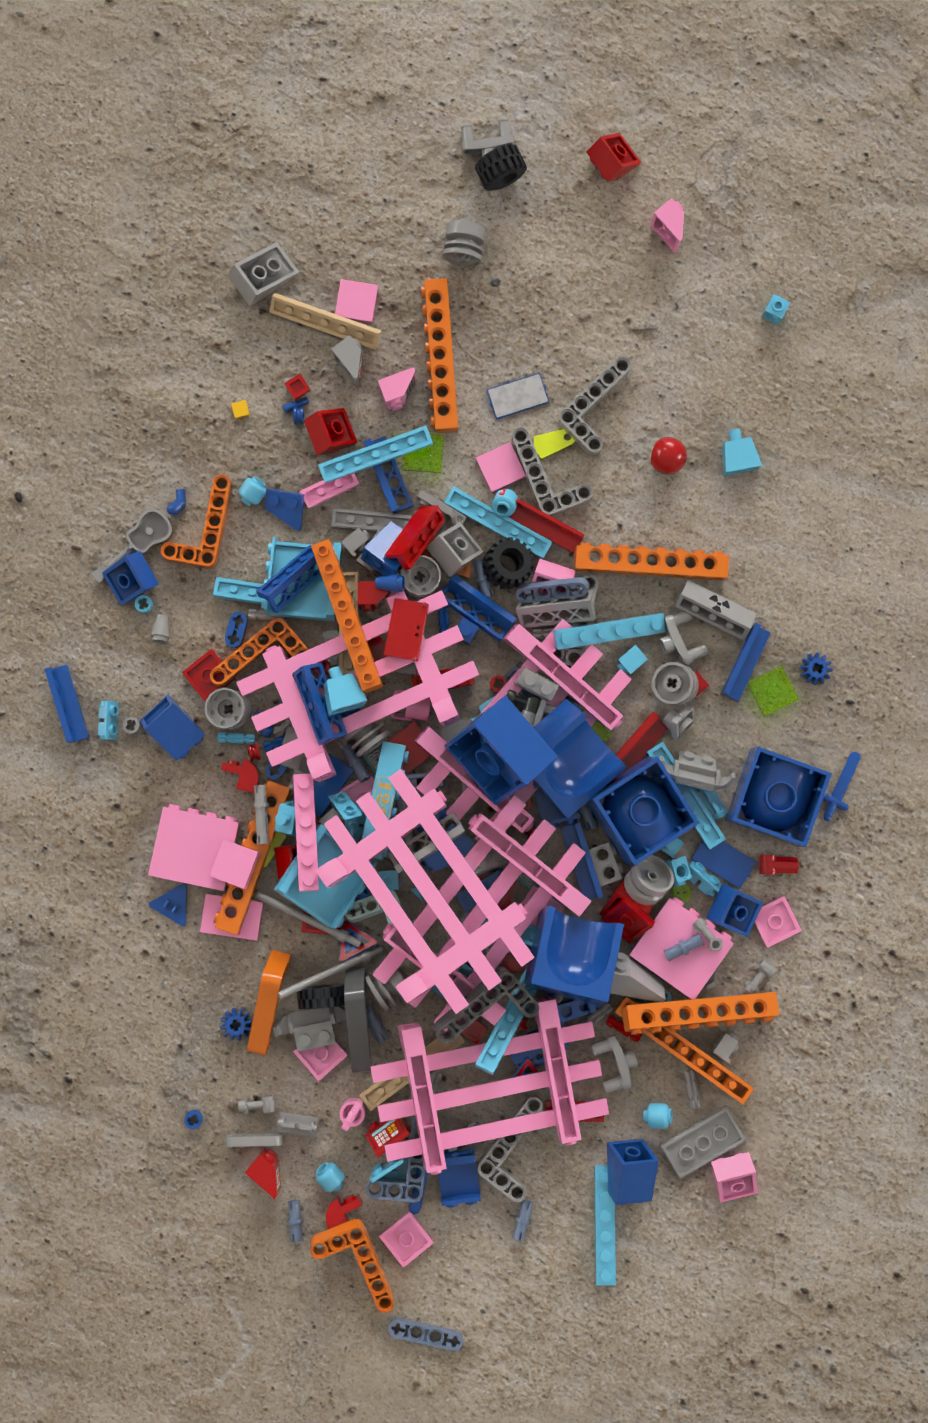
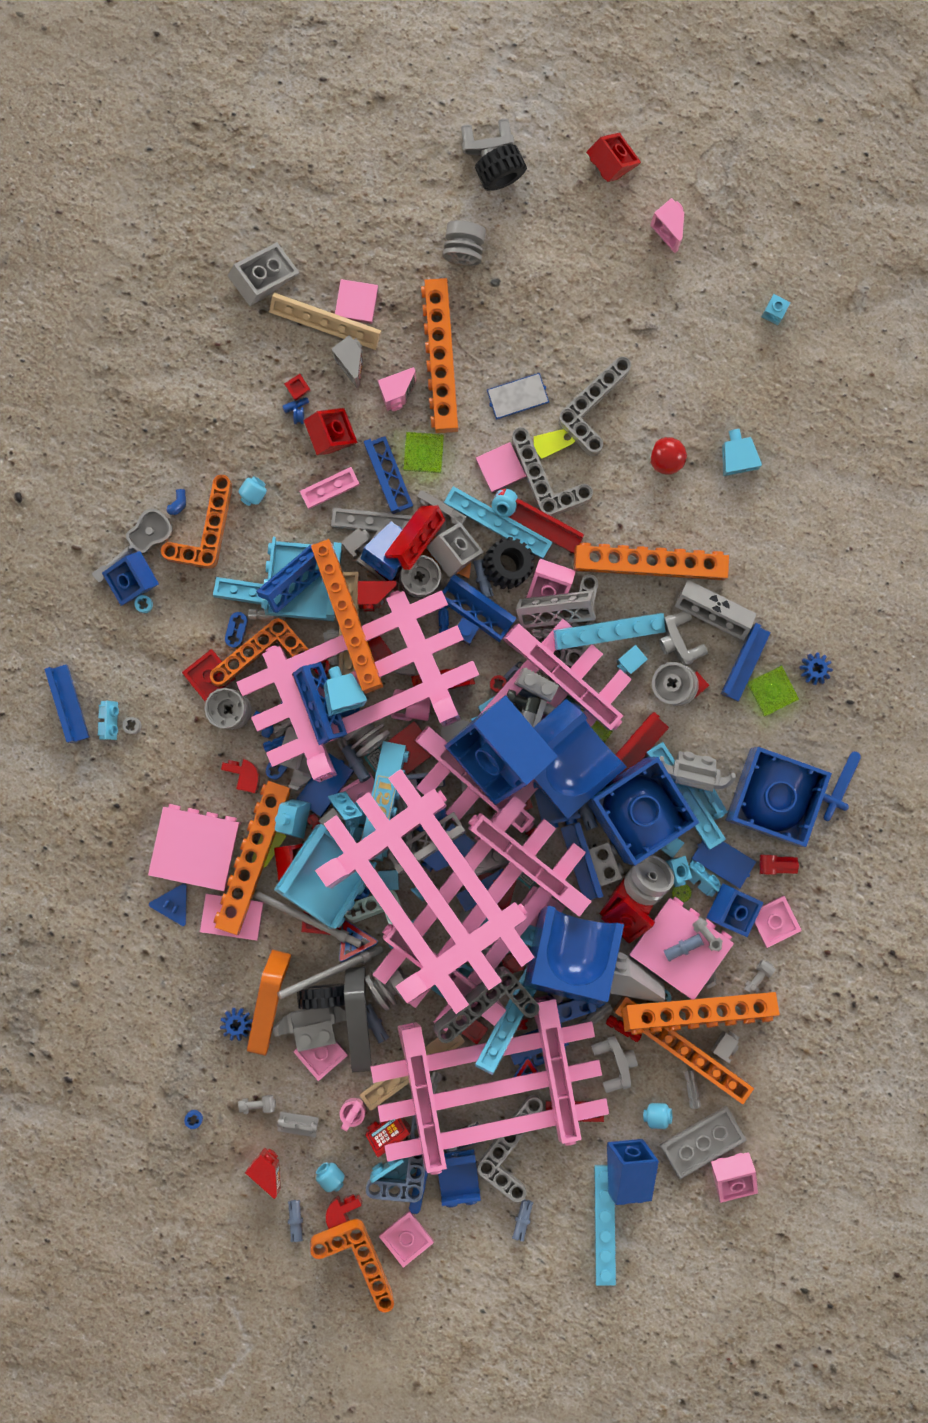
blue slope [140,694,205,761] -> none
light grey cone [150,614,170,644] -> none
bright pink tile [209,839,260,889] -> none
medium azure axle [217,732,255,745] -> none
light grey beam [226,1133,282,1147] -> none
yellow piece [231,400,250,419] -> none
red bush [247,743,260,762] -> none
light grey pin [253,785,269,844] -> none
blue wing [265,488,305,531] -> none
bright pink plate [293,774,319,892] -> none
medium azure plate [318,426,433,484] -> none
blue cone [375,574,405,593] -> none
red door [384,598,429,661] -> none
sand blue beam [388,1318,463,1351] -> none
sand blue beam [516,577,589,603] -> none
light grey piece [662,706,694,739] -> none

